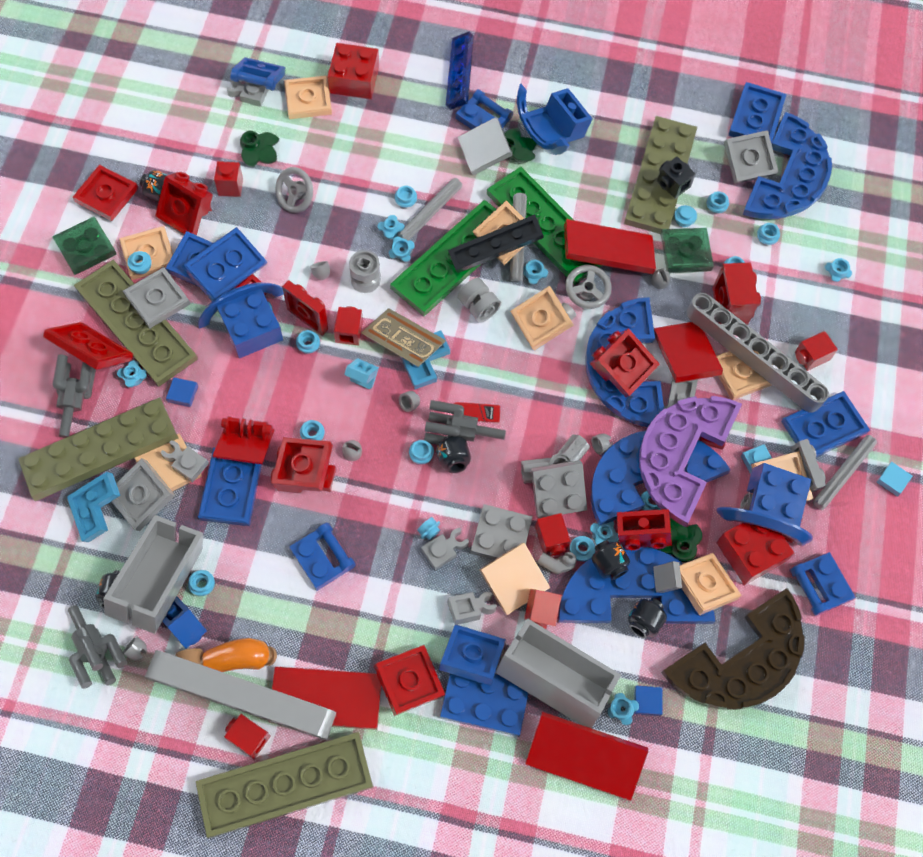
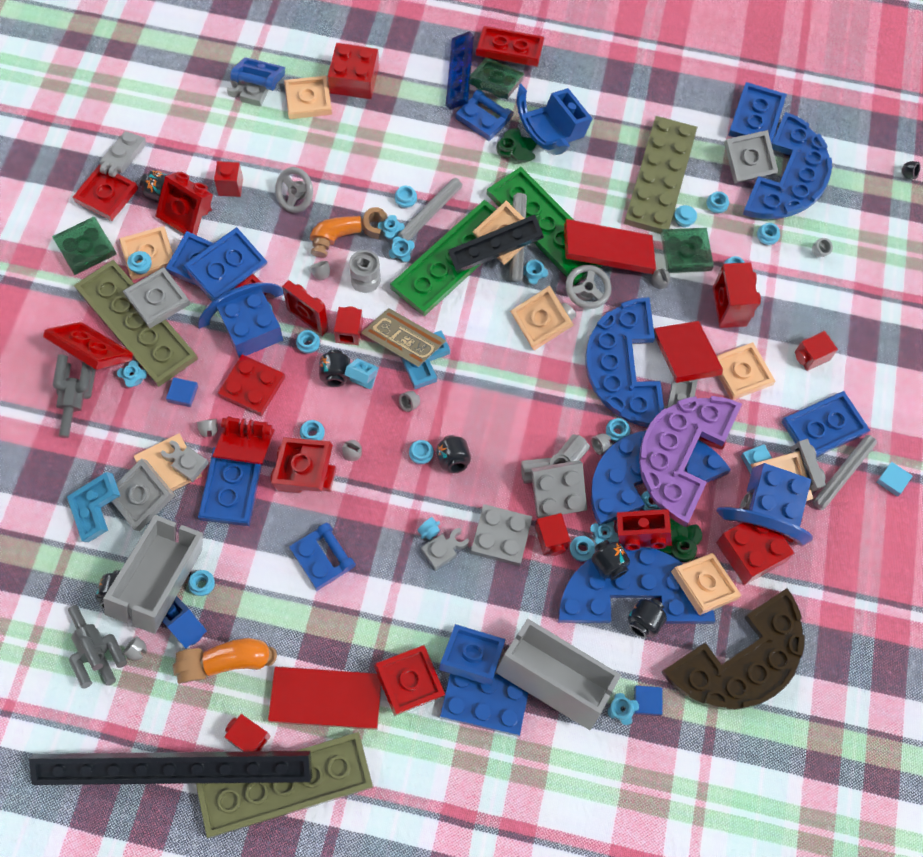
olive plate [18,397,179,502] -> none
light grey beam [145,650,336,740] -> none
dark green plate [240,131,280,168] -> none
dark grey plant [424,400,506,445] -> none
light grey plate [447,592,497,625] -> none
red sticker [454,402,501,423] -> none
light grey wheel [457,278,502,322] -> none
tile [458,117,512,175] -> none
light nougat tile [479,543,550,615] -> none
brick [524,589,562,629] -> none
red tile [525,712,648,801] -> none
light grey arm [537,552,577,574] -> none
red plate [590,328,660,398] -> none
light grey tile [653,561,682,593] -> none
black brick [657,157,696,199] -> none
light grey beam [687,293,829,412] -> none
blue plate [789,552,856,616] -> none
medium azure plate [825,258,852,282] -> none
none -> black plate [29,751,312,785]
none -> light grey hinge [100,131,146,177]
none -> light grey hinge [197,419,218,437]
none -> red plate [218,354,285,417]
none -> piece [310,207,388,258]
none -> black head [319,349,351,387]
none -> clear green plate [468,58,524,99]
none -> red tile [476,26,545,67]
none -> medium azure plate [606,418,630,442]
none -> light grey hinge [812,238,833,257]
none -> black hinge [901,161,921,179]

